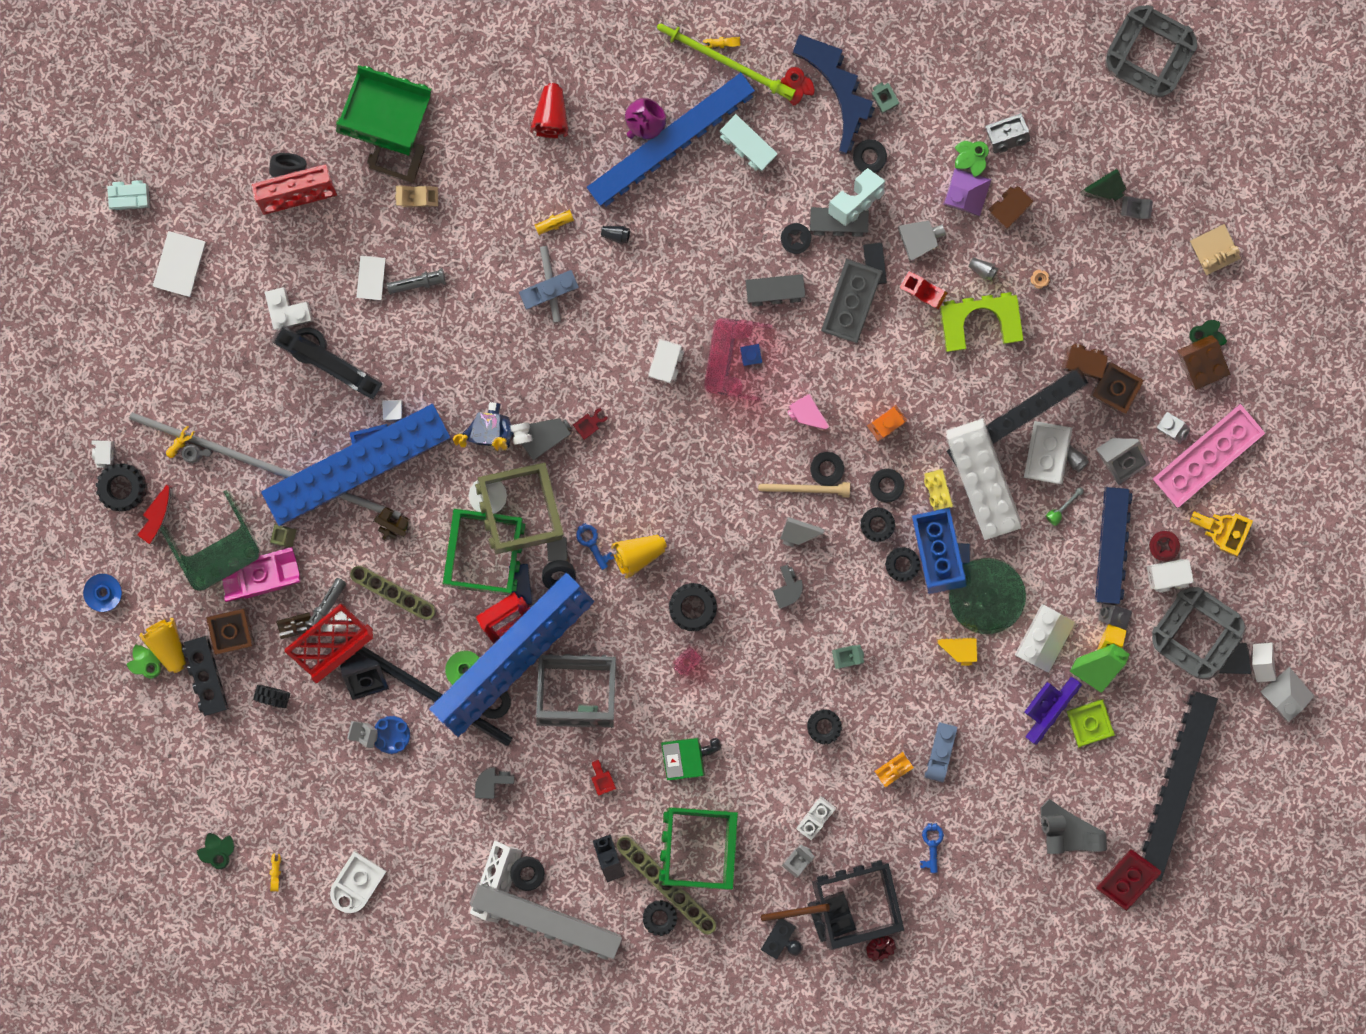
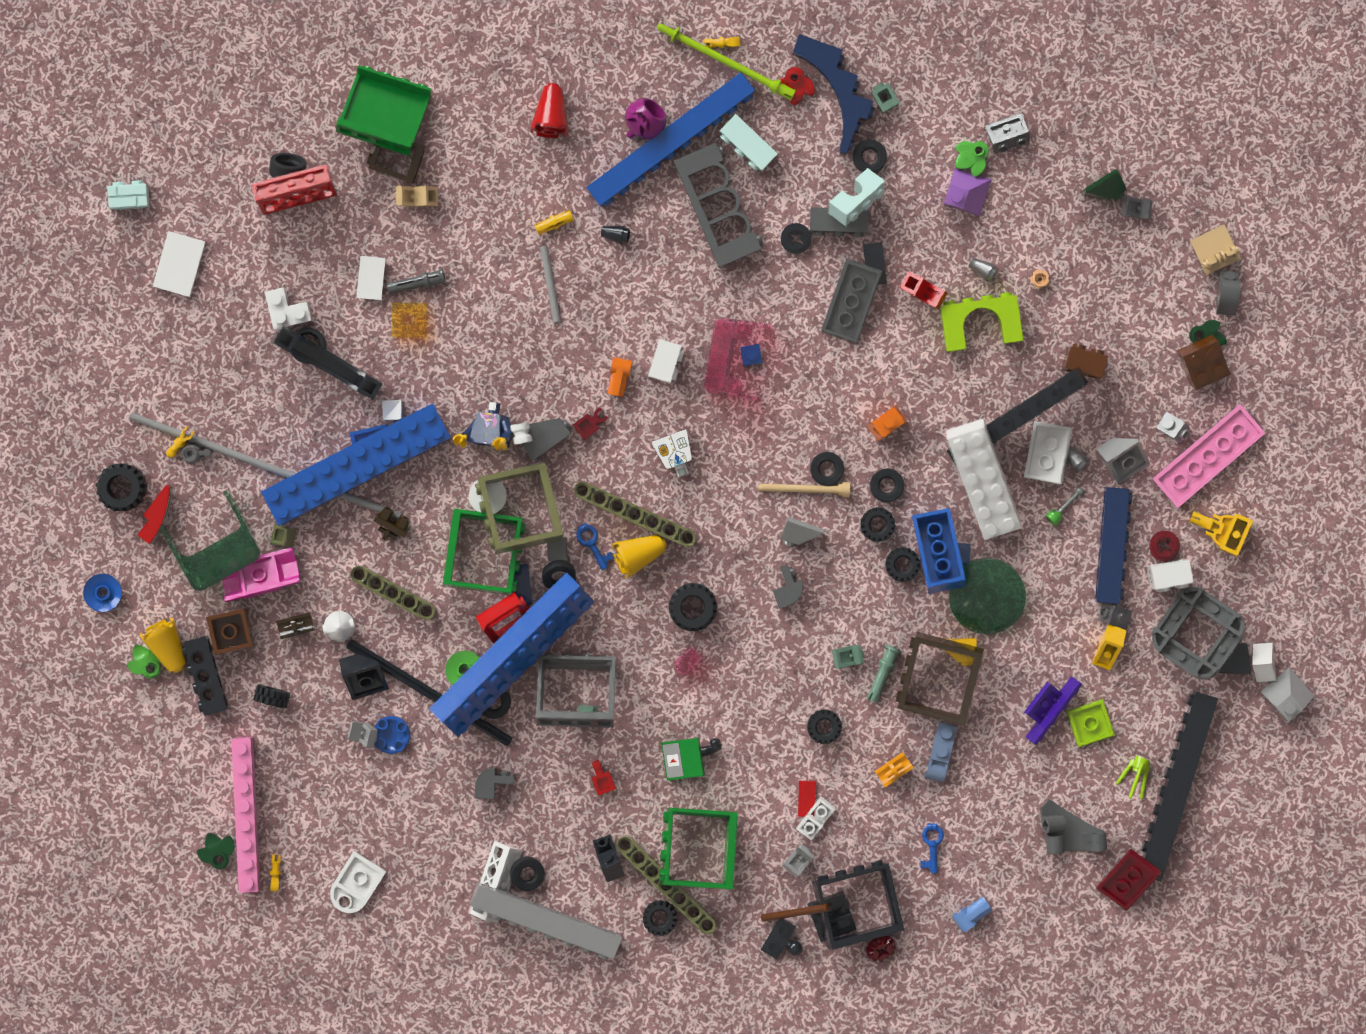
white brick [92,441,114,468] -> none
red fence [285,604,373,684] -> none
dark grey pin [305,578,346,631] -> none
sand blue plate [519,270,579,310] -> none
dark grey brick [745,274,805,307] -> none
bright pink slope [787,394,829,430] -> none
light grey torso [898,221,946,261] -> none
light yellow hinge [924,469,953,511] -> none
reddish brown brick [988,185,1034,231] -> none
white slope [1015,604,1075,673] -> none
bright green slope [1070,644,1130,693] -> none
reddish brown brick [1090,362,1144,415] -> none
dark grey plate [1105,5,1198,97] -> none
none -> bright pink brick [231,737,261,893]
none -> clear yellow piece [392,303,427,338]
none -> olive beam [574,482,696,547]
none -> orange piece [607,357,632,397]
none -> white torso [652,429,692,477]
none -> dark grey fence [674,143,763,268]
none -> red piece [798,780,816,817]
none -> sand green pin [866,644,902,703]
none -> dark brown window [895,632,984,726]
none -> medium blue piece [952,896,993,933]
none -> lime plant [1116,755,1150,799]
none -> dark grey brick [1216,270,1241,316]

